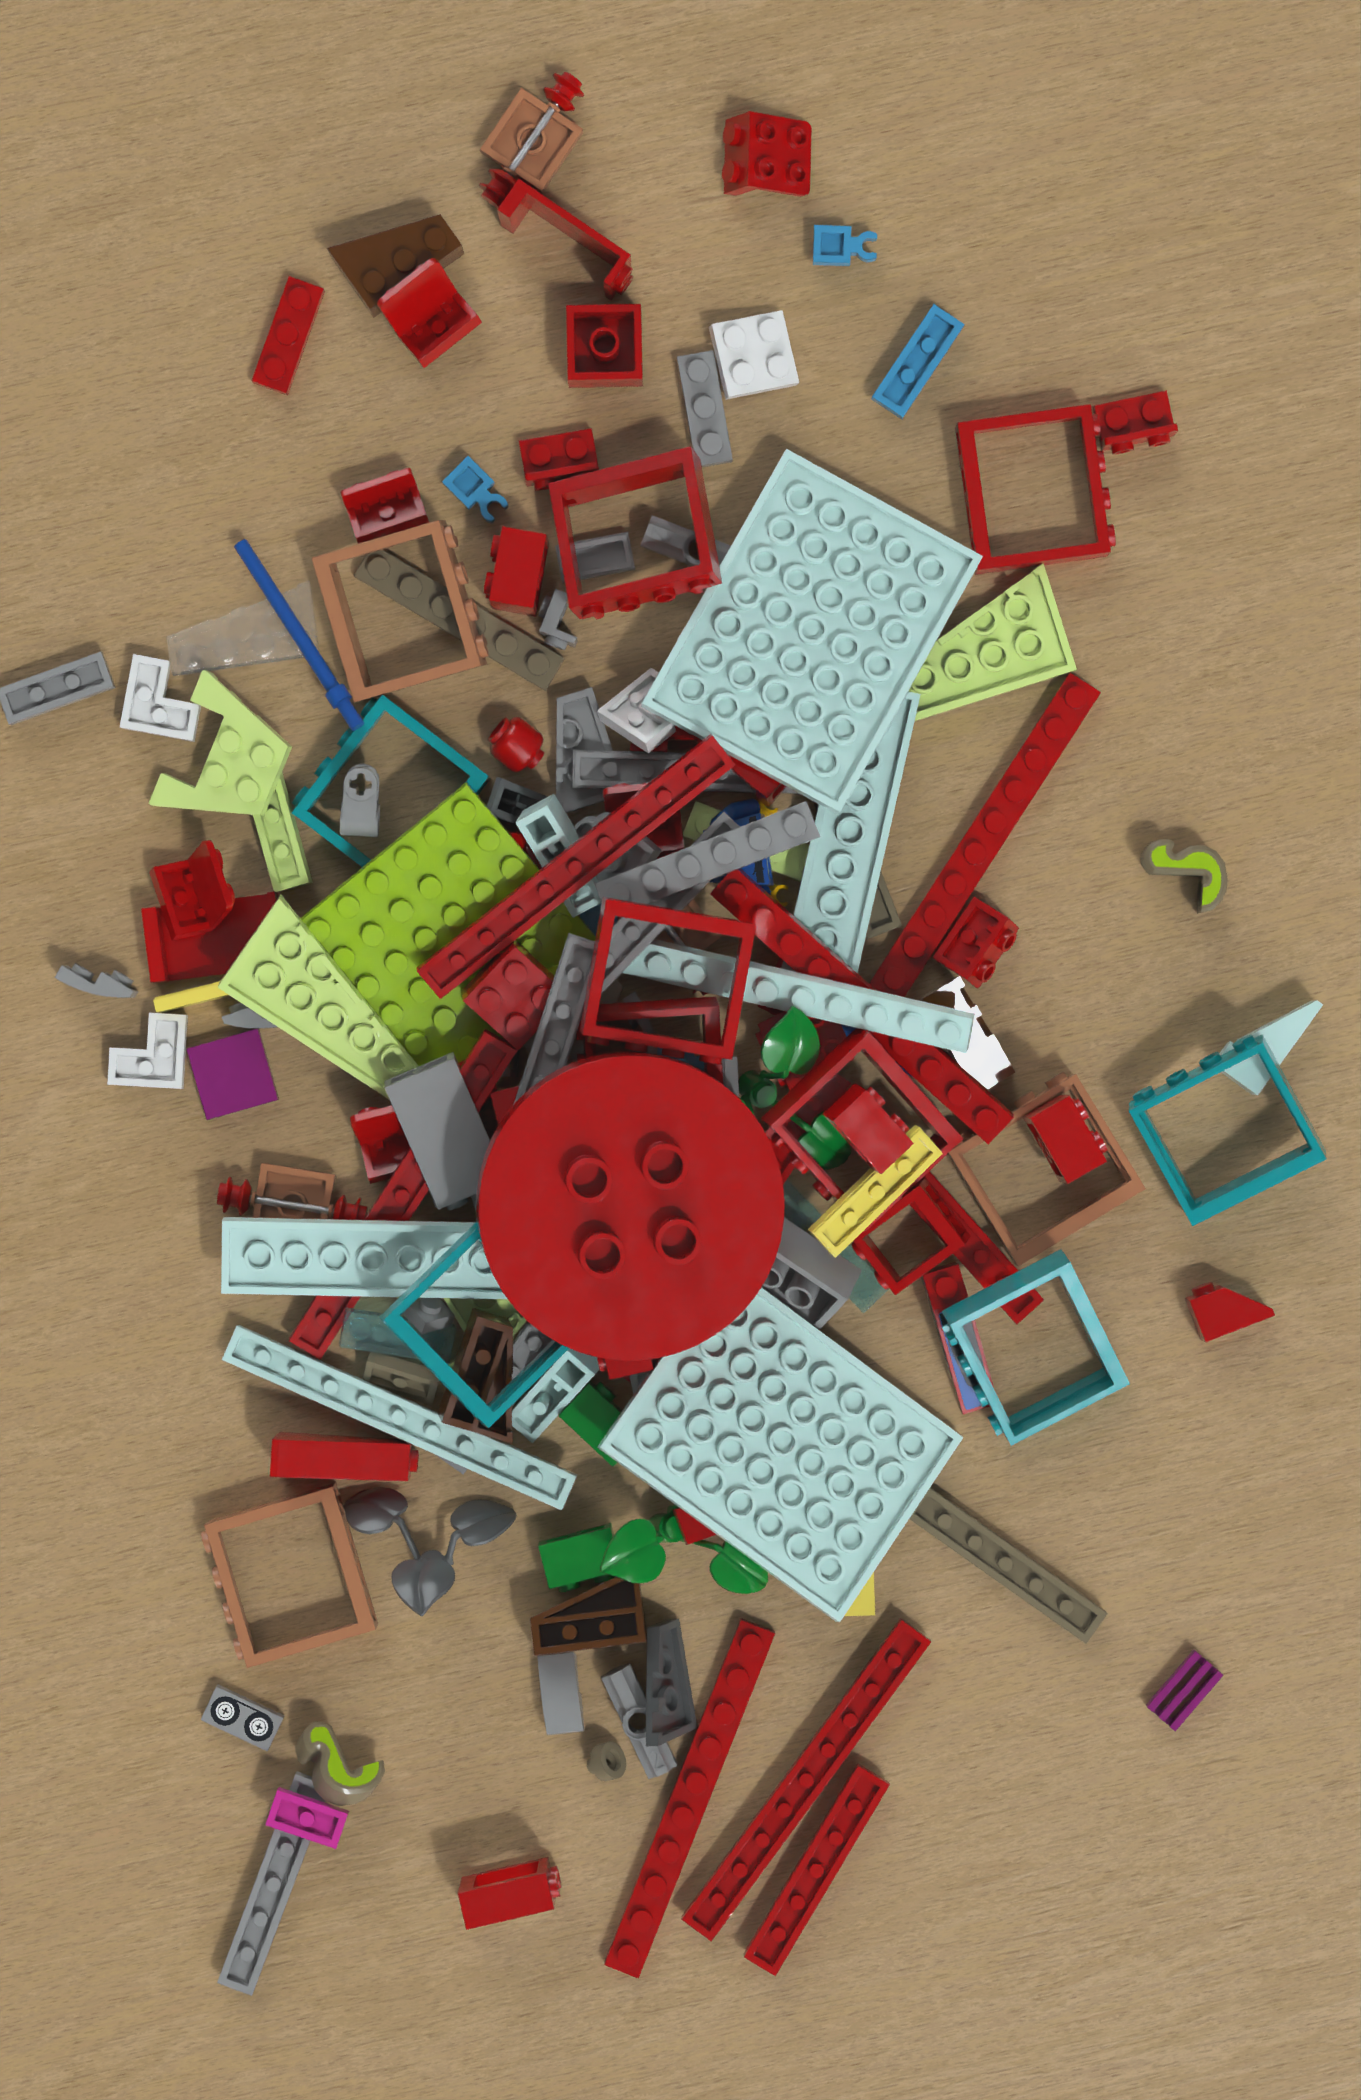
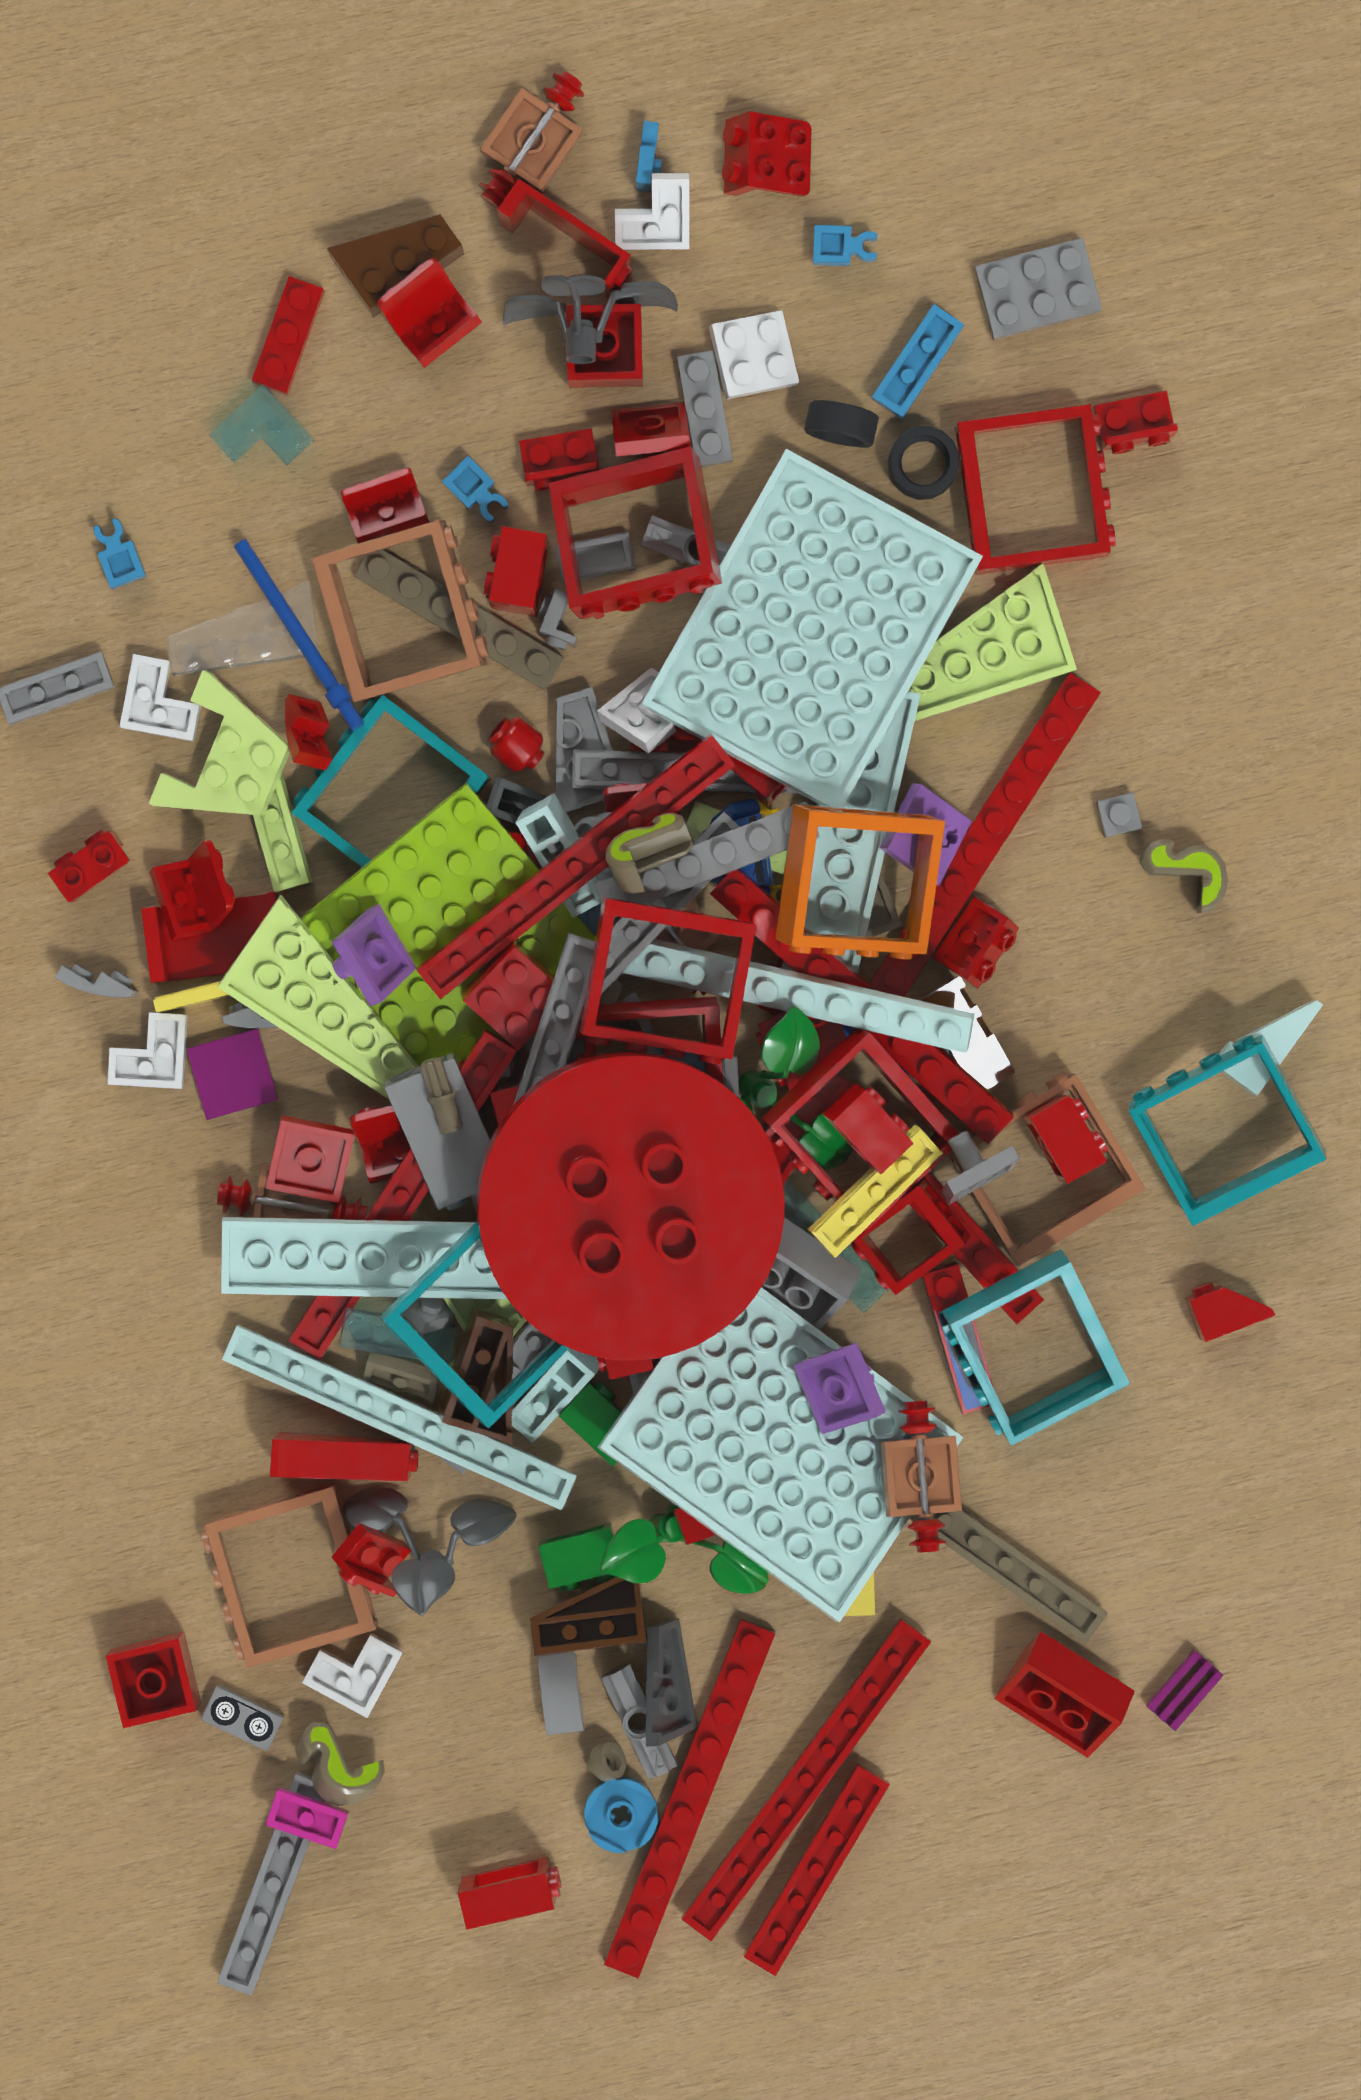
light grey piece [340,763,380,837] -> none
none -> red bracket [48,830,130,903]
none -> dark azure plate [94,518,147,590]
none -> red brick [106,1632,201,1729]
none -> clear light blue plate [209,384,315,466]
none -> tile [265,1115,355,1203]
none -> red slope [285,694,332,770]
none -> white plate [302,1633,404,1718]
none -> red bracket [331,1523,412,1597]
none -> medium lavender tile [332,904,417,1007]
none -> dark tan axle [421,1058,464,1134]
none -> dark grey plant [503,274,678,364]
none -> dark azure plate [584,1776,658,1853]
none -> dark tan animal [605,813,693,894]
none -> red tile [611,402,690,459]
none -> white plate [615,173,689,250]
none -> dark azure plate [636,121,662,192]
none -> orange window [776,804,945,959]
none -> medium lavender tile [793,1342,886,1434]
none -> black tyre [804,400,879,448]
none -> medium lavender tile [879,783,972,886]
none -> nougat plate [880,1400,962,1553]
none -> black tyre [888,426,959,500]
none -> light grey tile [940,1131,1020,1205]
none -> light grey plate [974,238,1102,341]
none -> red slope [994,1631,1135,1758]
none -> light grey plate [1096,792,1142,838]

